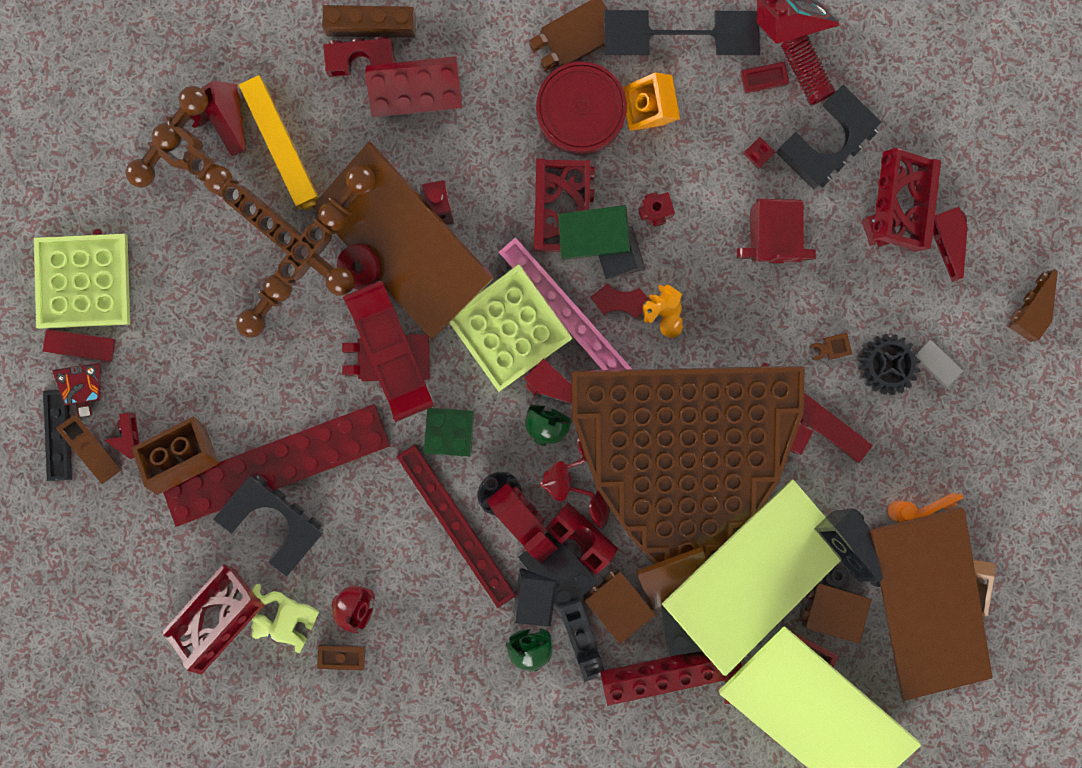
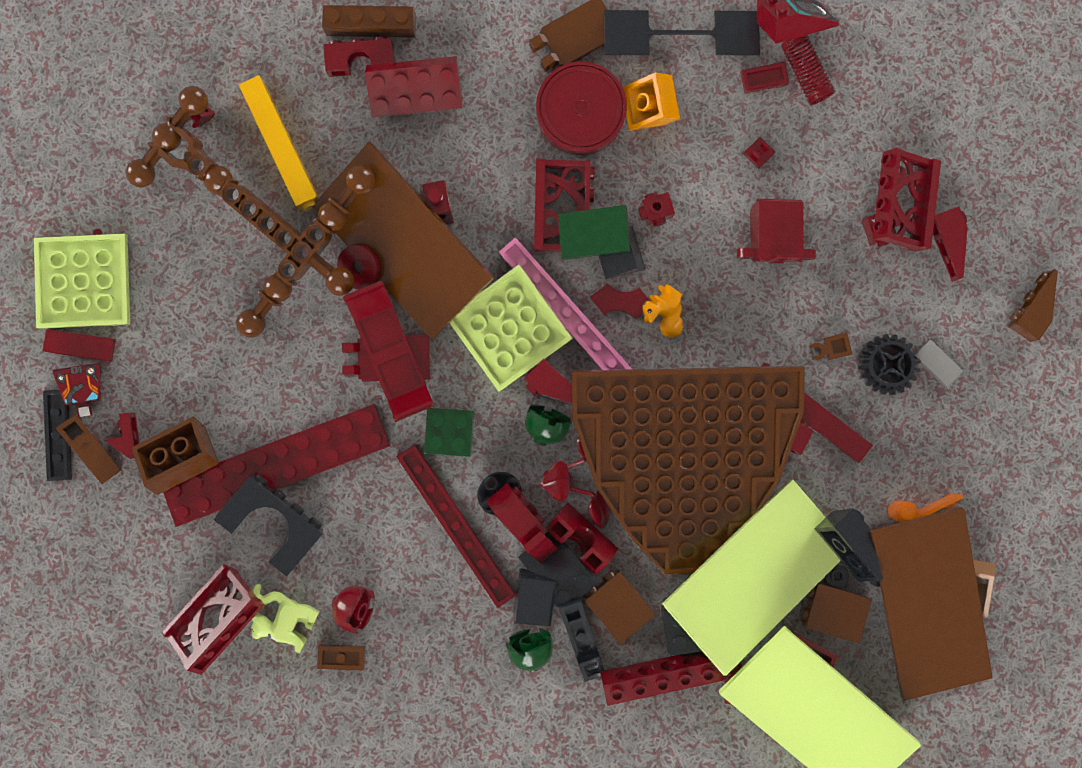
dark red slope [201,81,246,156] -> none
reddish brown tile [636,547,706,610] -> none
black arch [776,84,882,190] -> none

